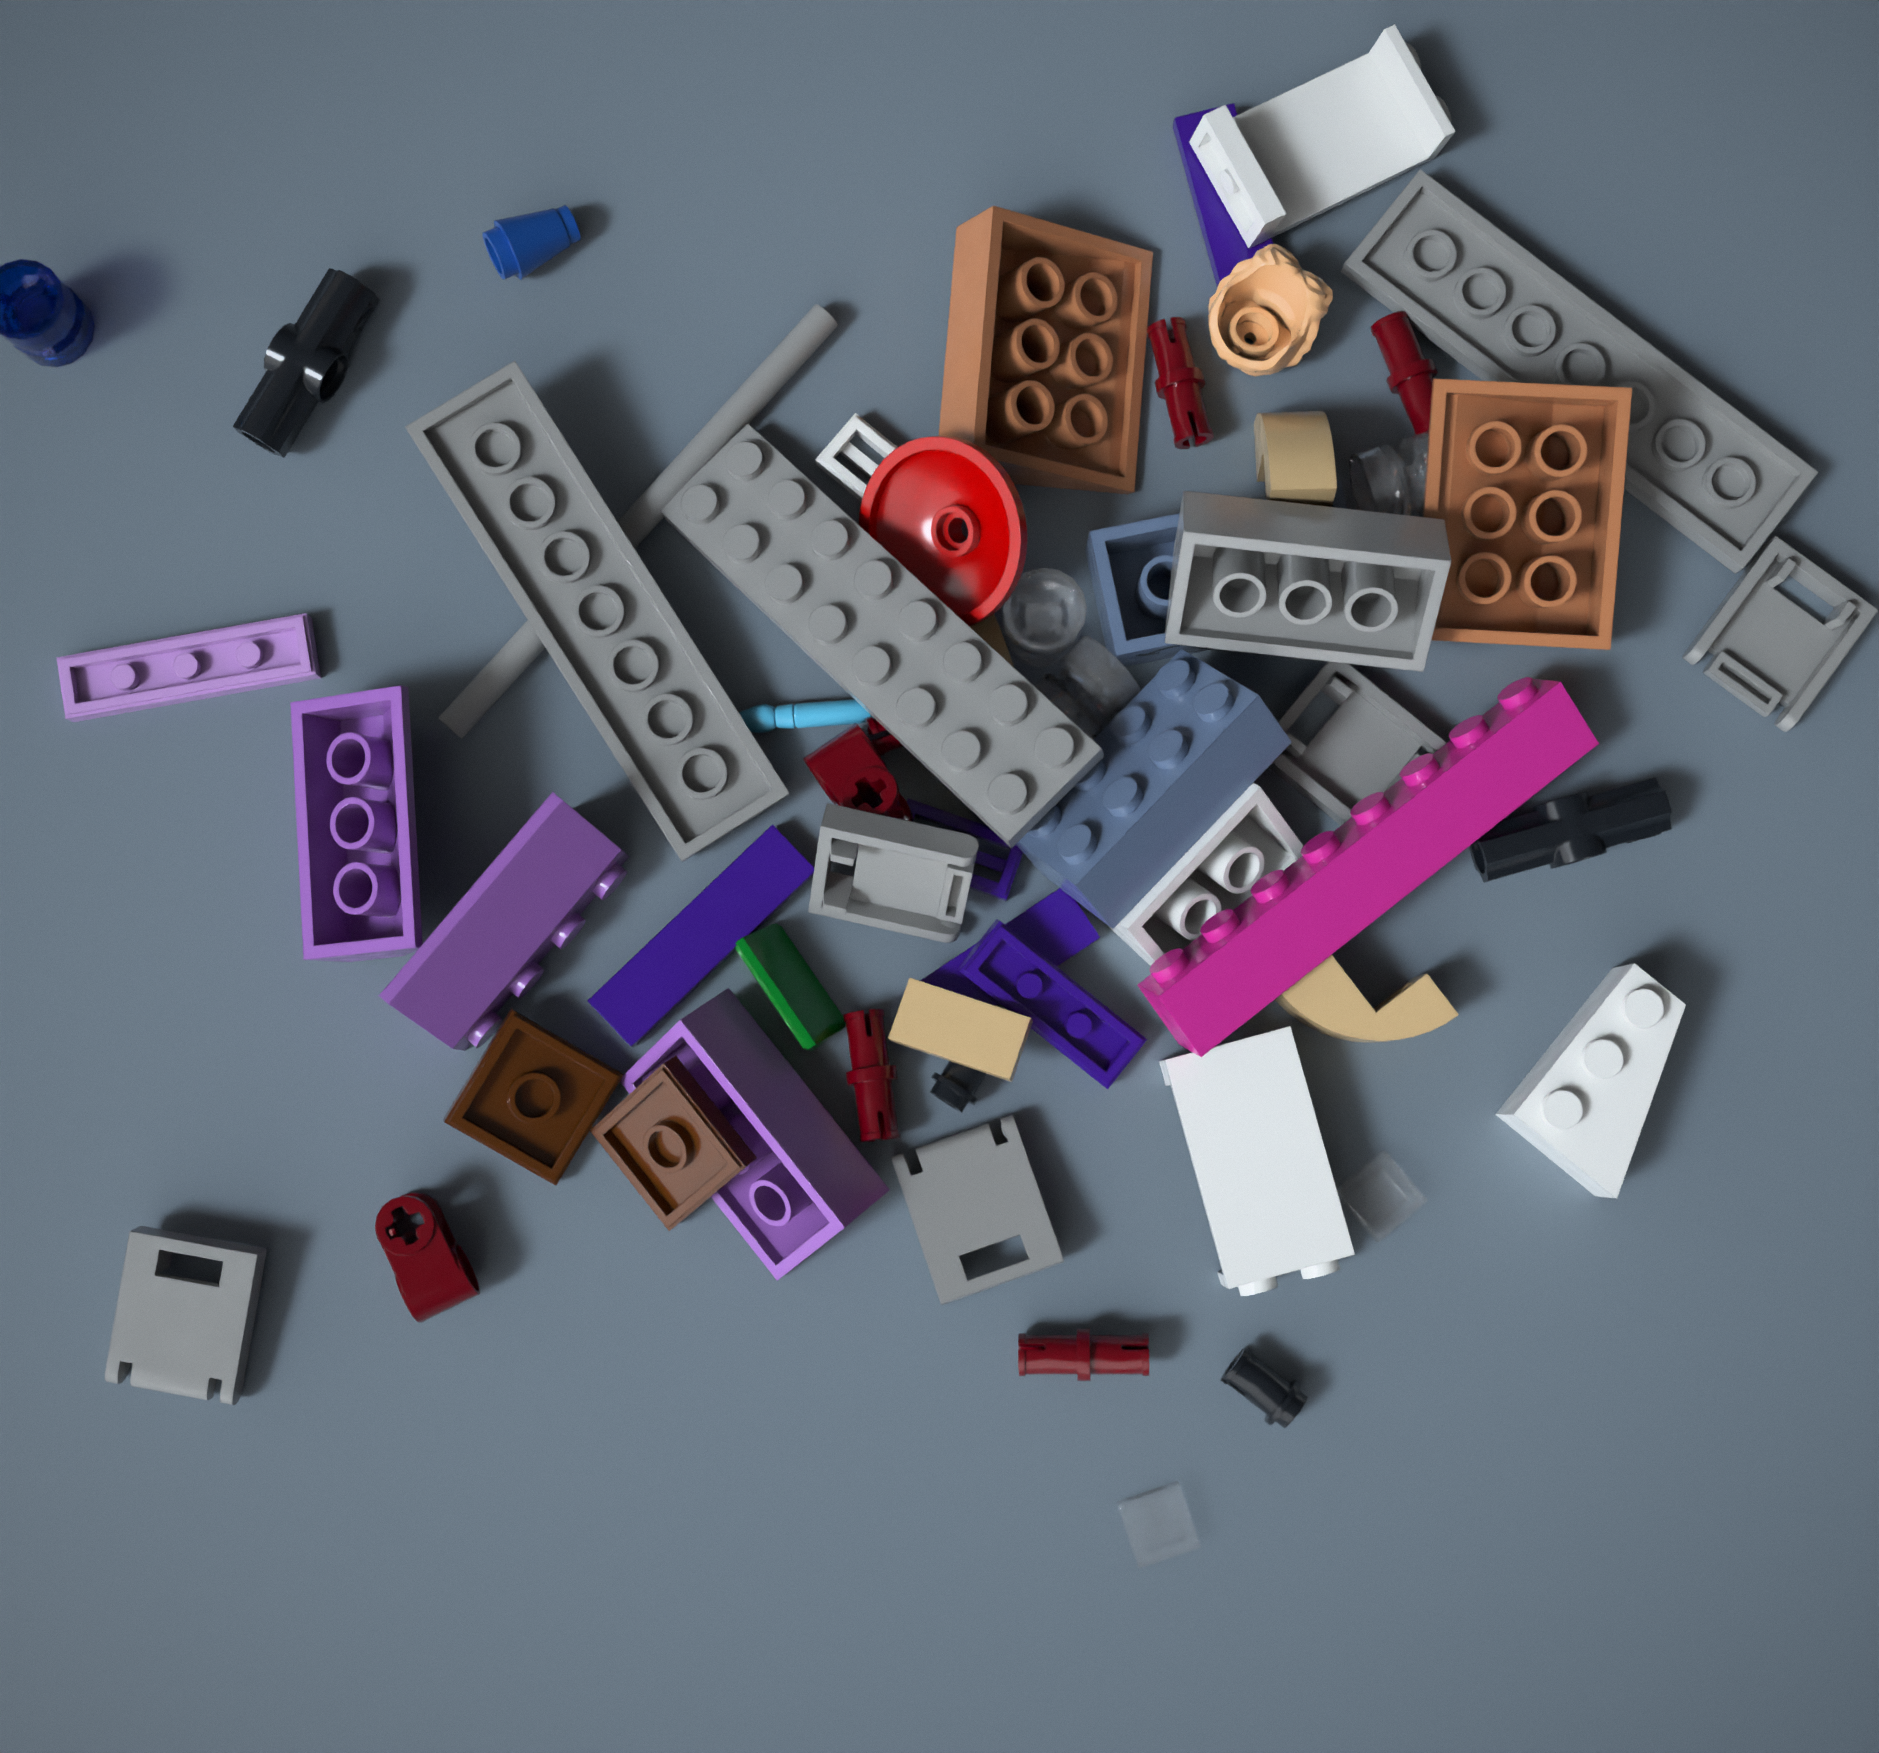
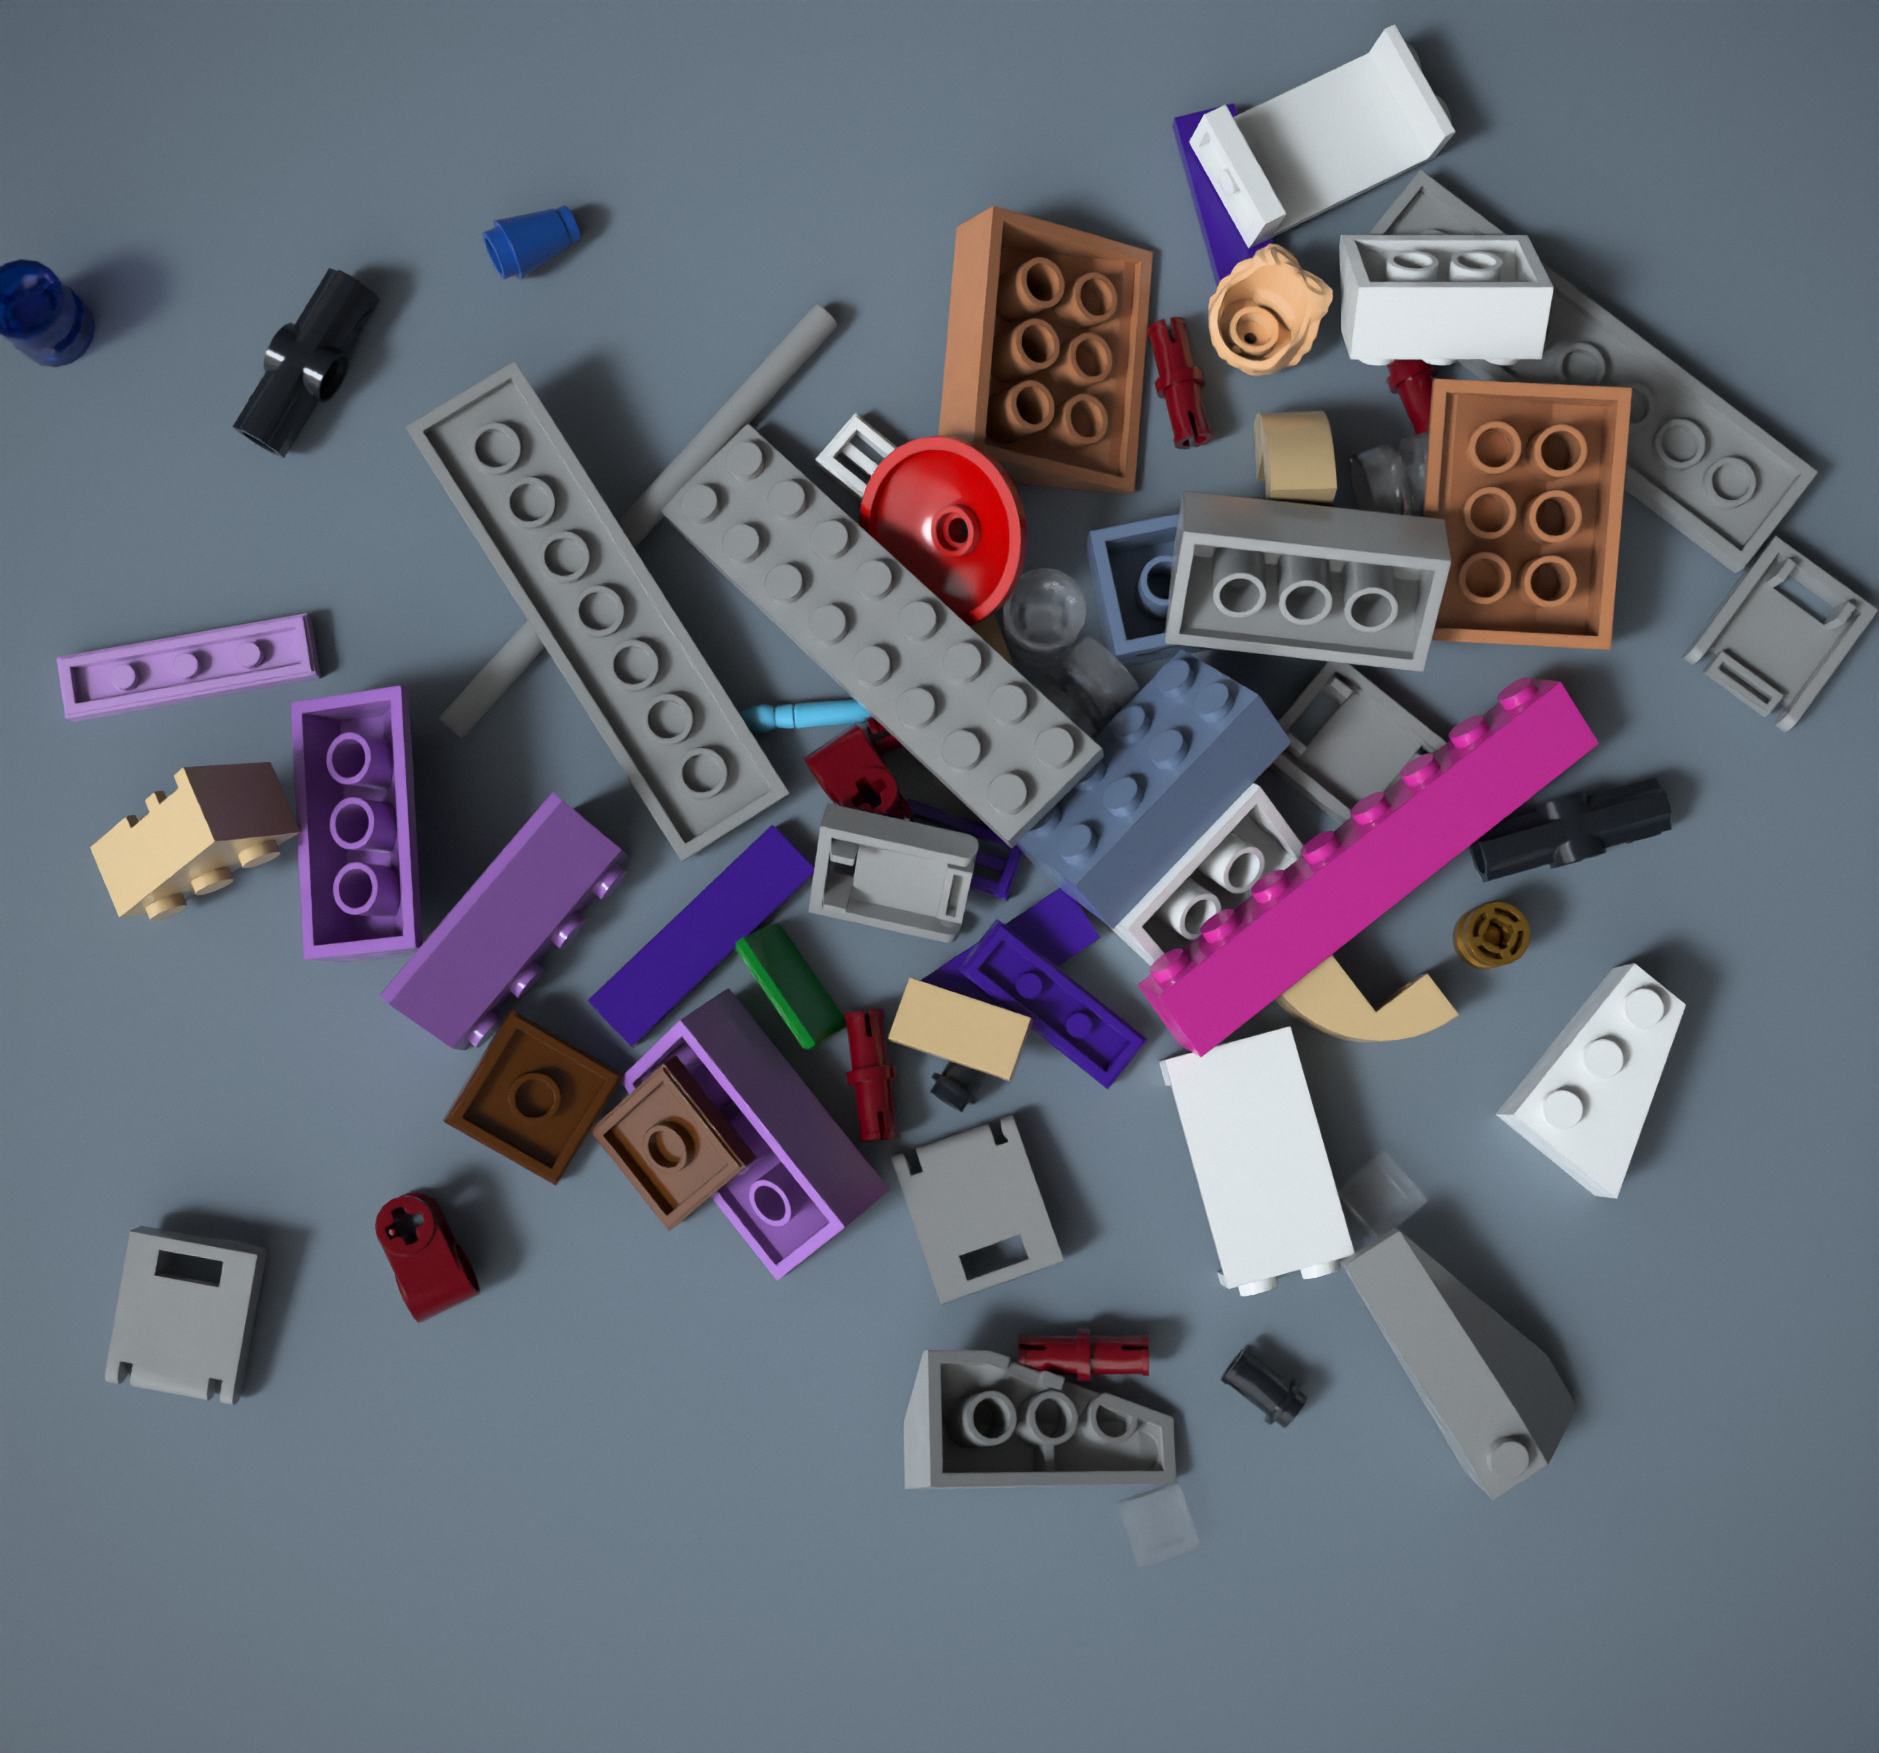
none -> tan wedge [90,762,301,921]
none -> light grey wedge [904,1350,1177,1490]
none -> white slope [1339,235,1554,366]
none -> light grey wedge [1340,1227,1577,1501]
none -> pearl gold wheel [1452,901,1531,970]

